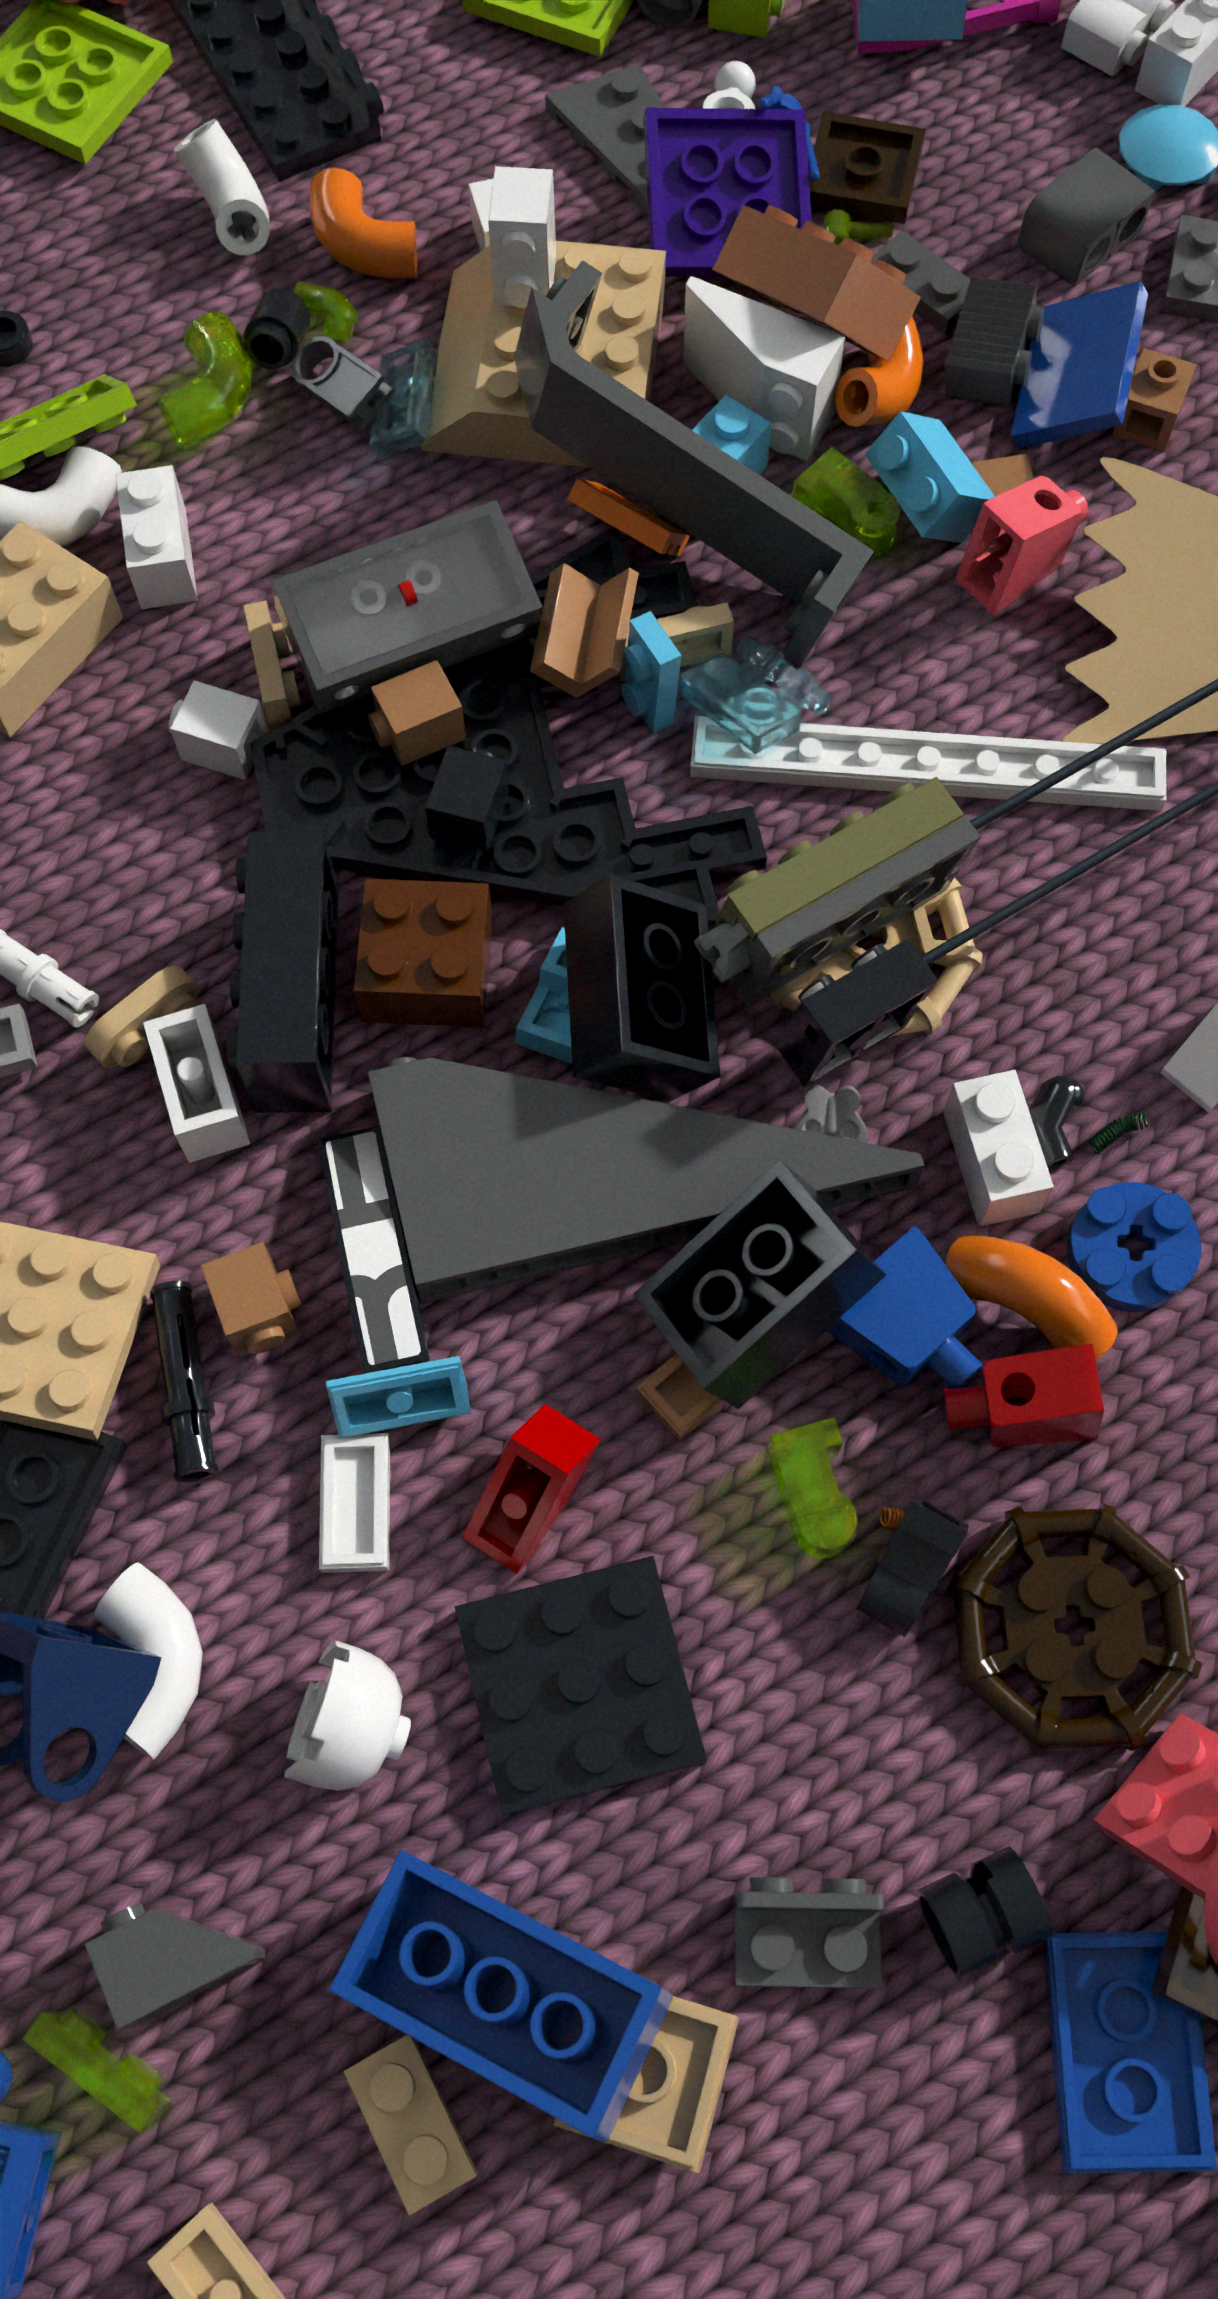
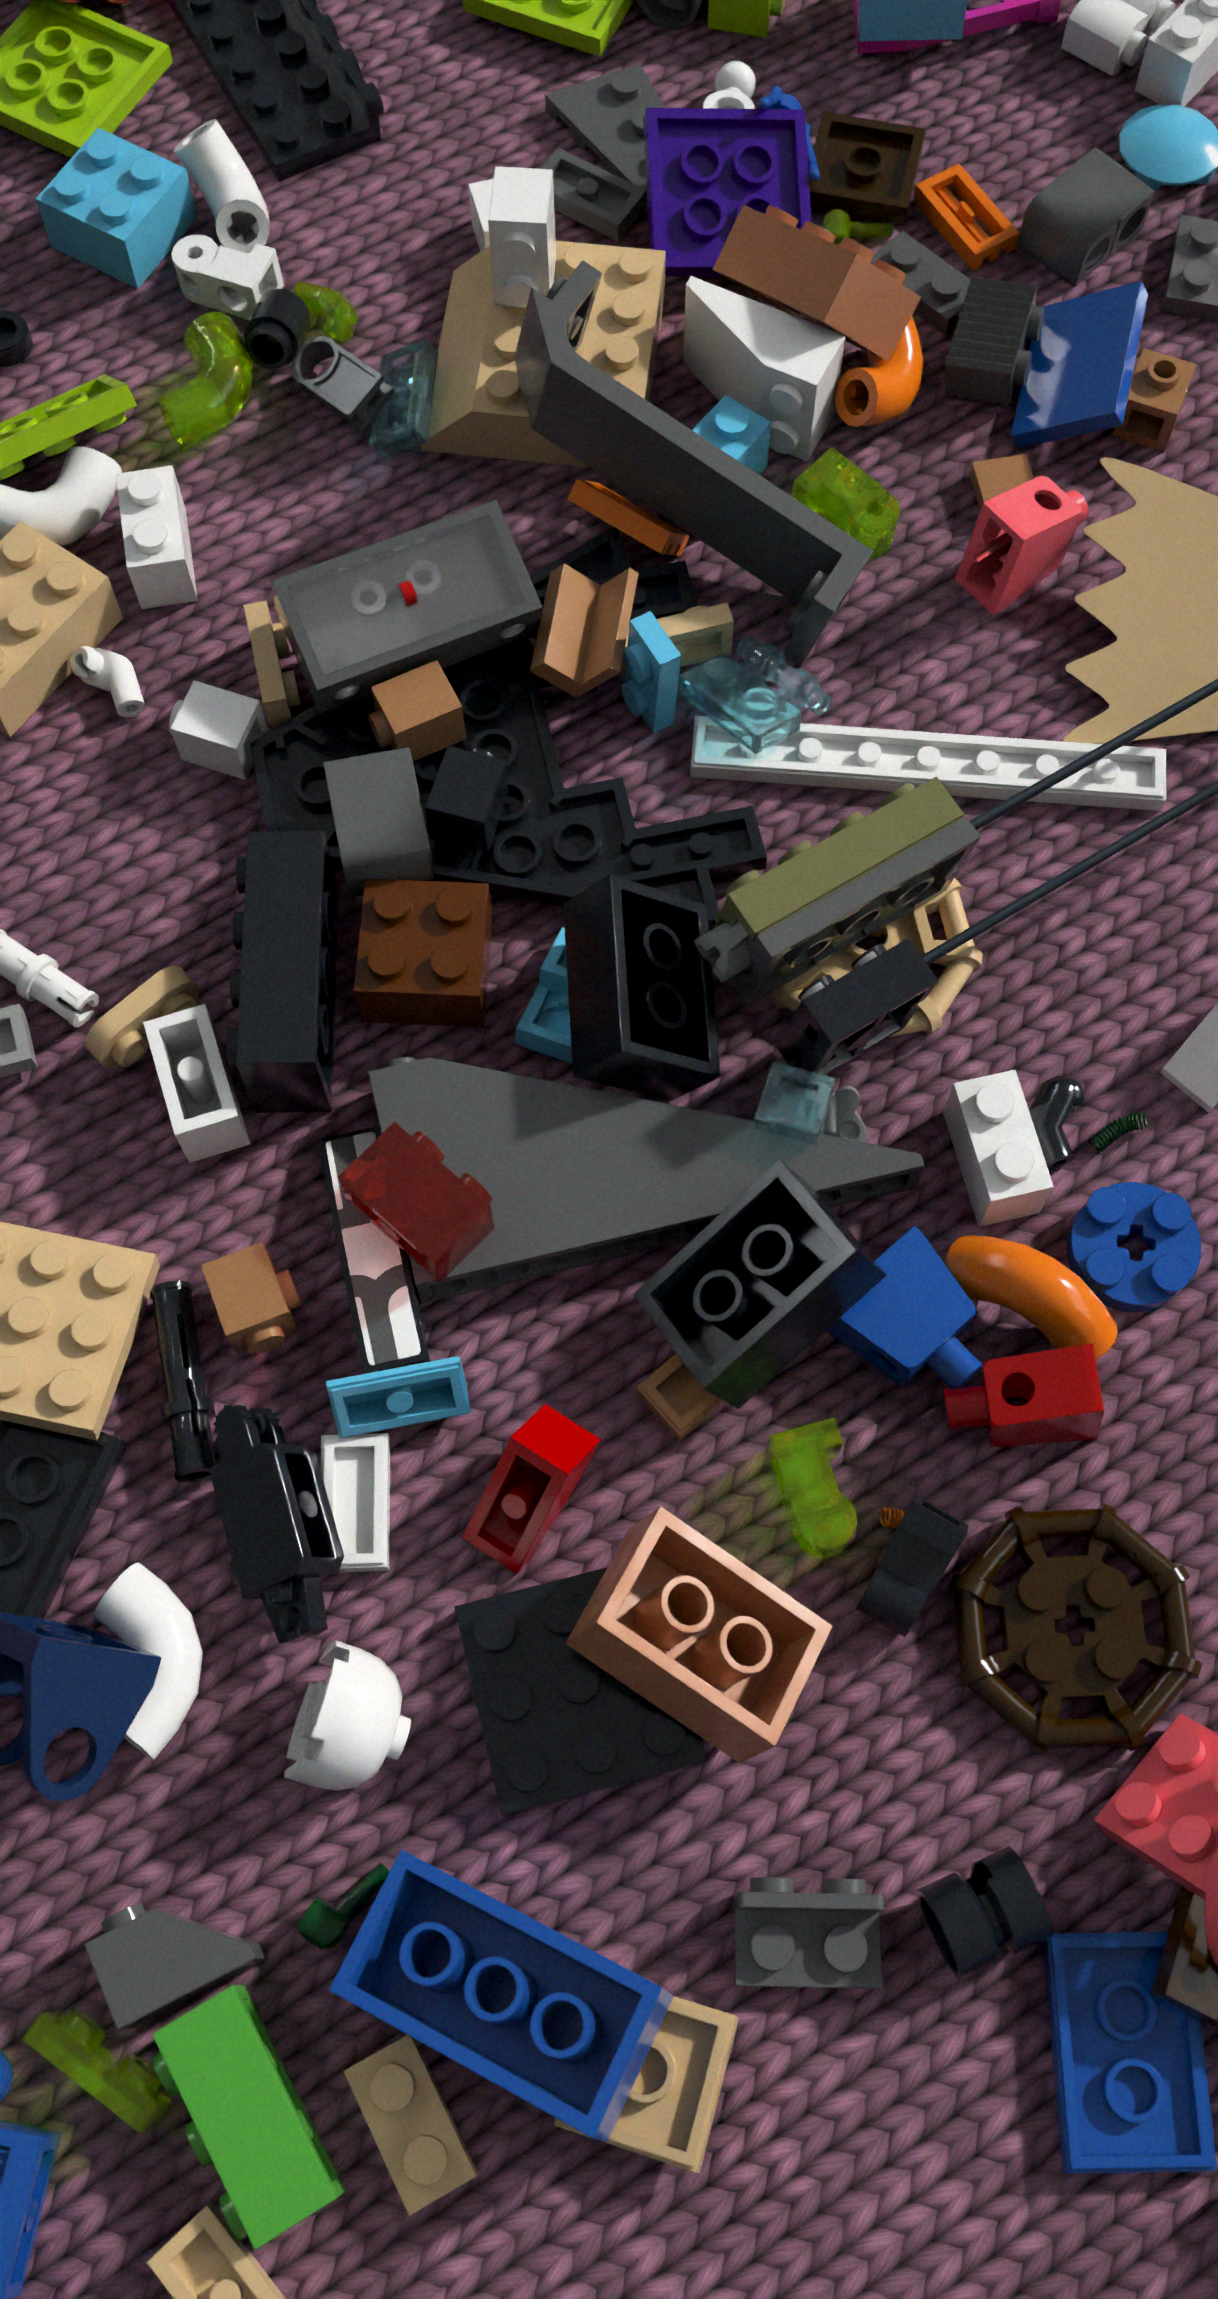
orange cylinder [310,168,417,279] -> none
medium azure brick [864,411,995,543] -> none
none -> medium azure brick [36,128,198,289]
none -> white arm [70,646,146,718]
none -> bright green brick [152,1985,346,2250]
none -> white leg [171,234,284,320]
none -> black hinge [209,1405,344,1644]
none -> dark green hand [298,1862,389,1949]
none -> dark grey piece [323,747,433,899]
none -> clear red brick [338,1122,494,1284]
none -> dark grey plate [540,147,647,241]
none -> nougat brick [565,1506,833,1763]
none -> clear light blue tile [754,1062,835,1145]
none -> orange tile [913,163,1019,271]

